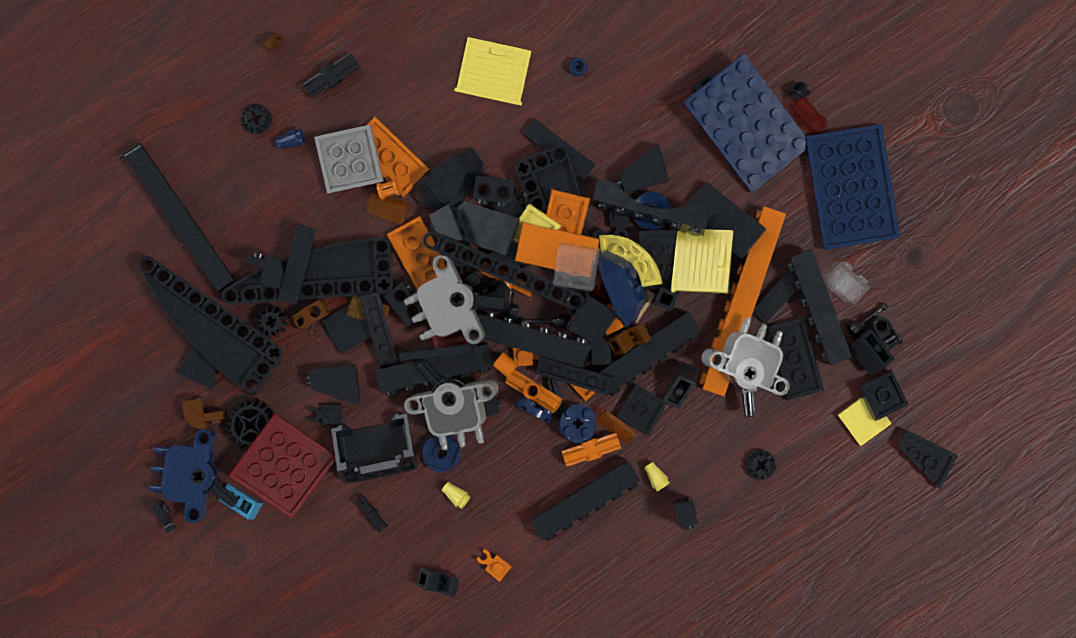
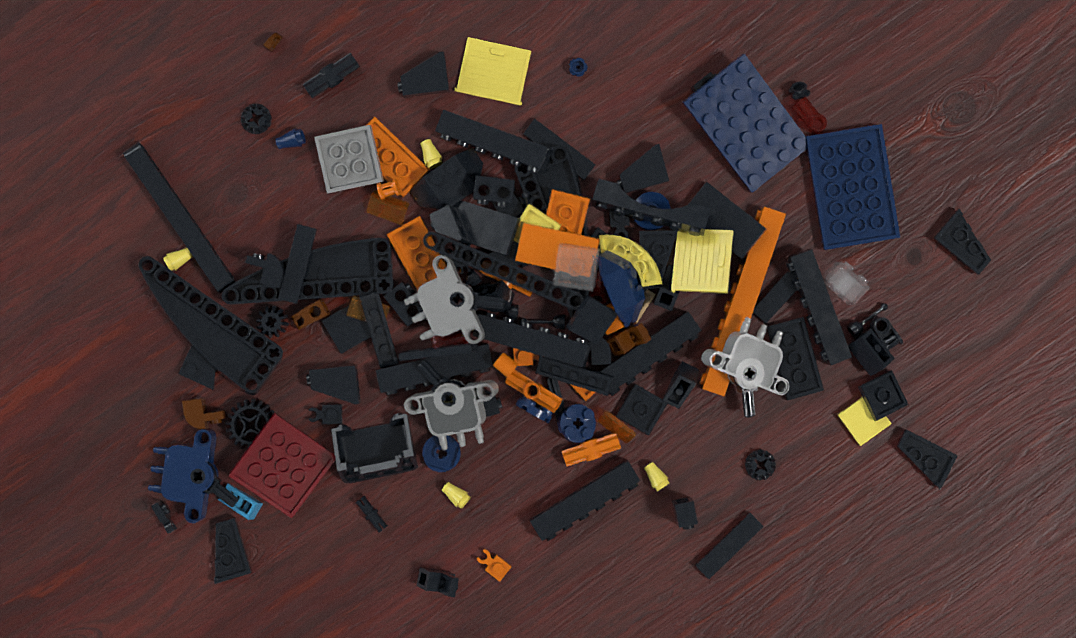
none -> light yellow cone [163,248,193,271]
none -> black wing [214,517,252,584]
none -> black slope [398,51,450,98]
none -> light yellow cone [420,139,443,169]
none -> black brick [435,110,552,173]
none -> black tile [695,512,764,579]
none -> black wing [933,209,991,275]

